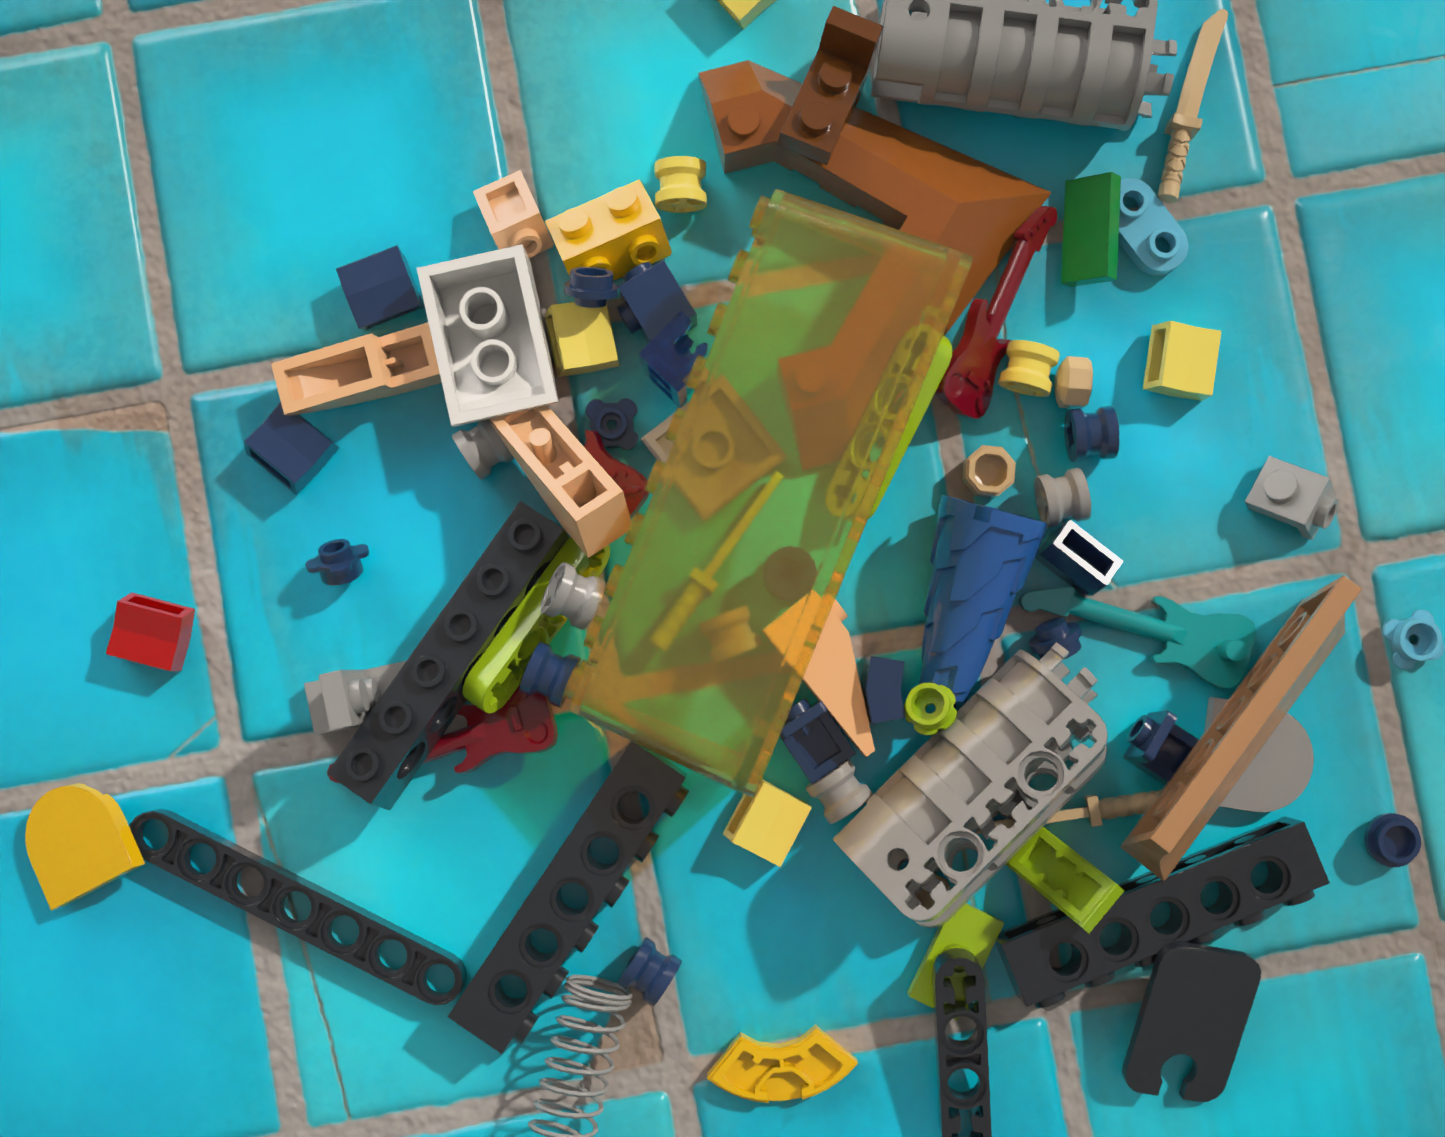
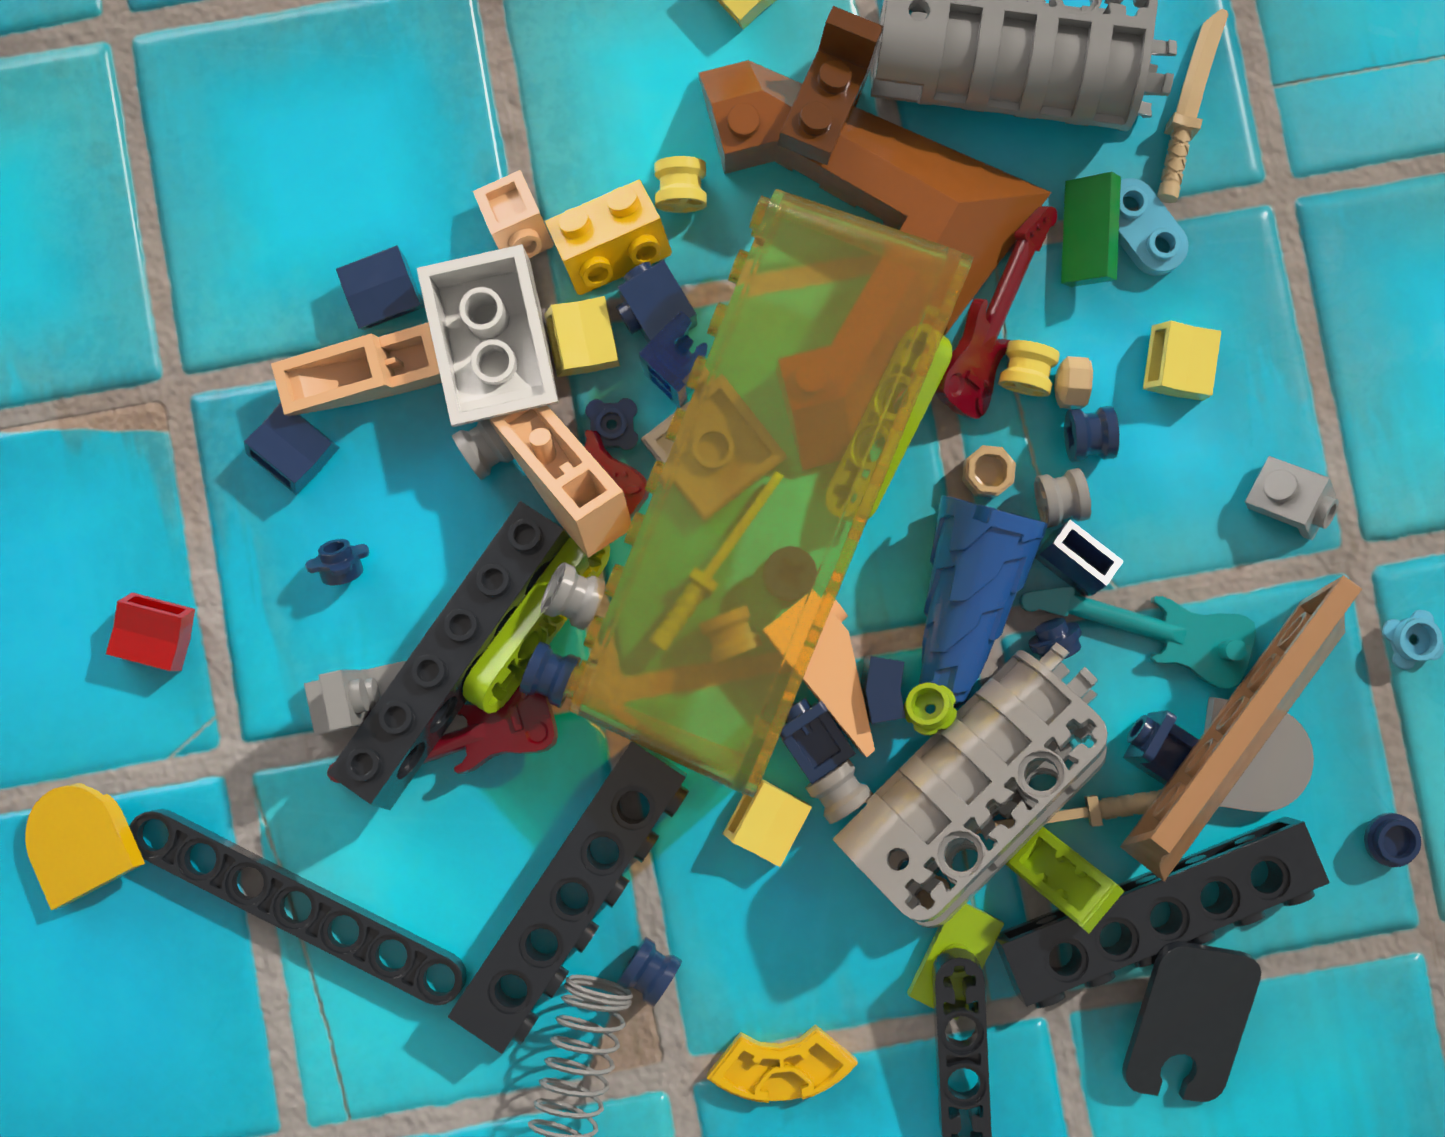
dark blue plate [564,267,618,308] -> none

